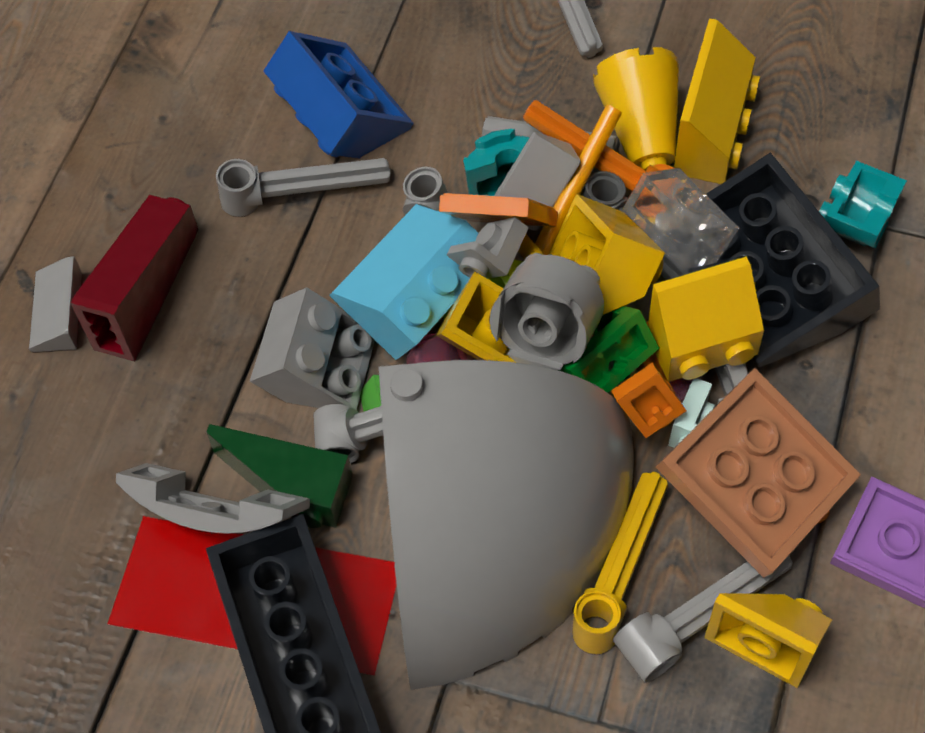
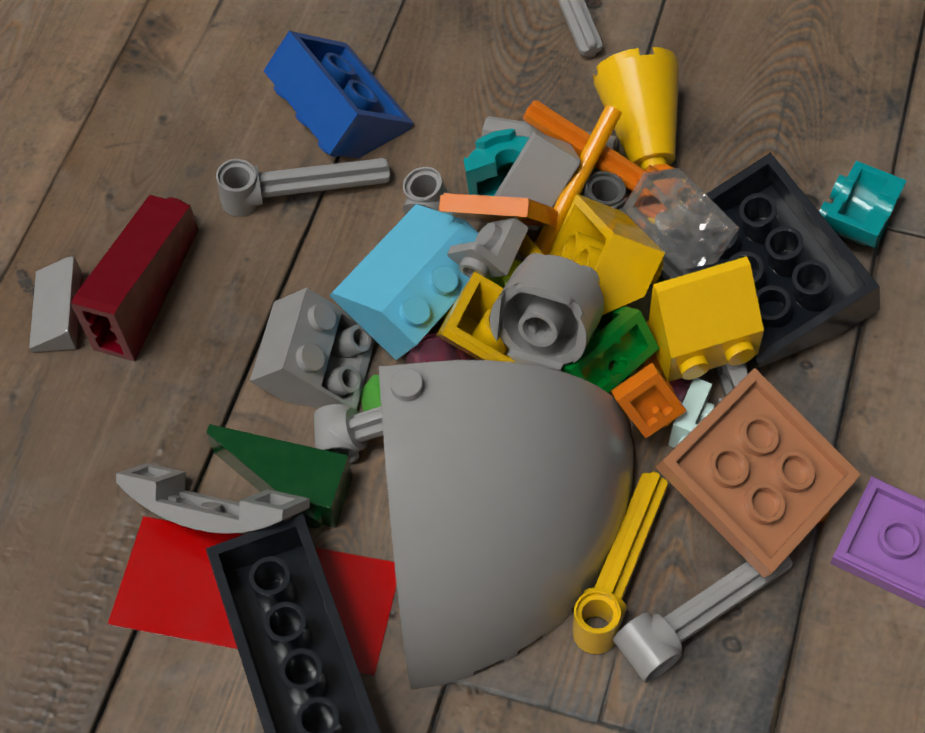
yellow slope [674,18,760,184] -> none
yellow slope [704,593,832,688] -> none

